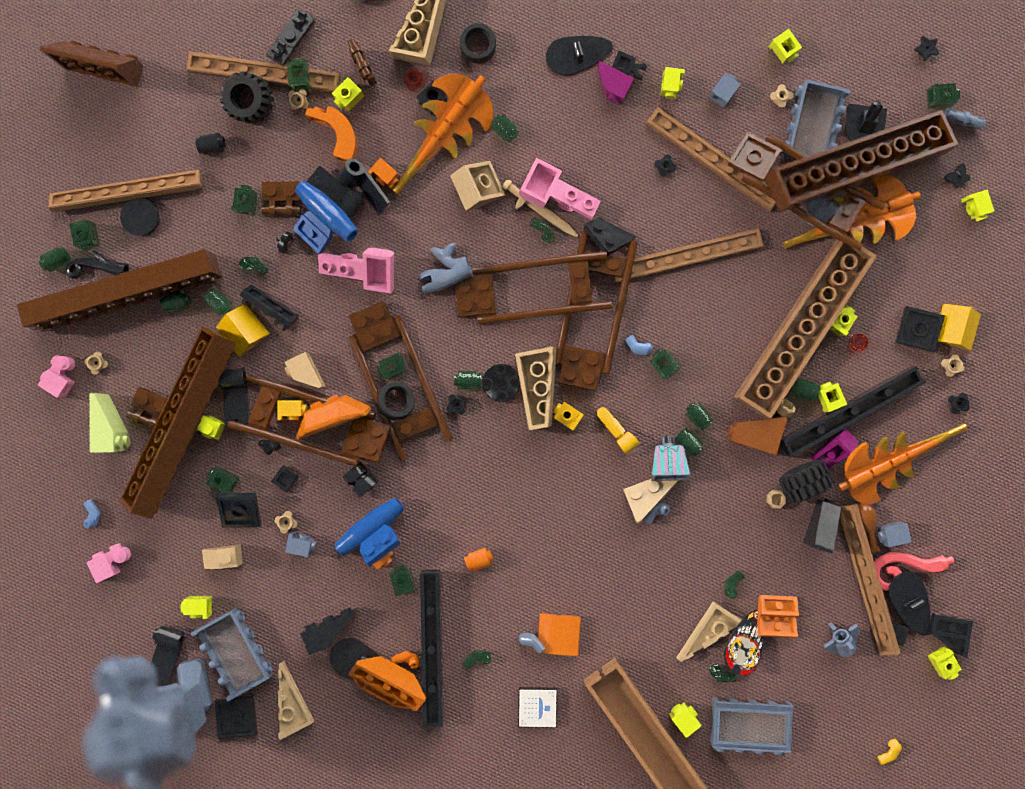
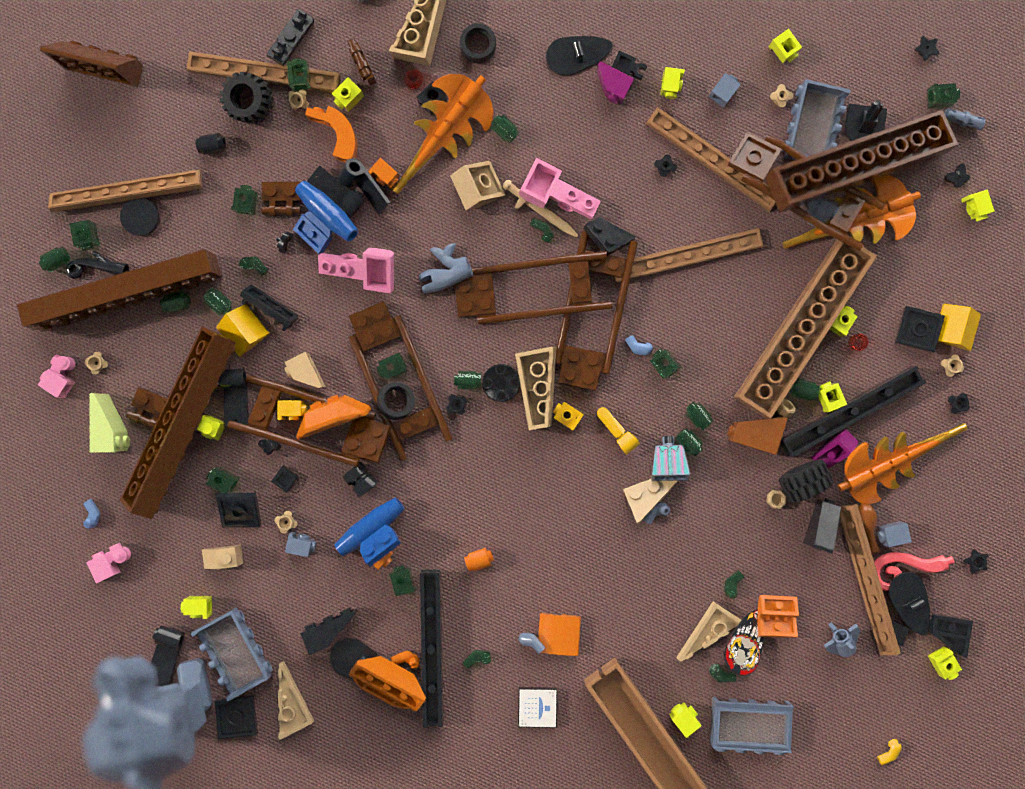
none -> black plate [964,549,988,574]

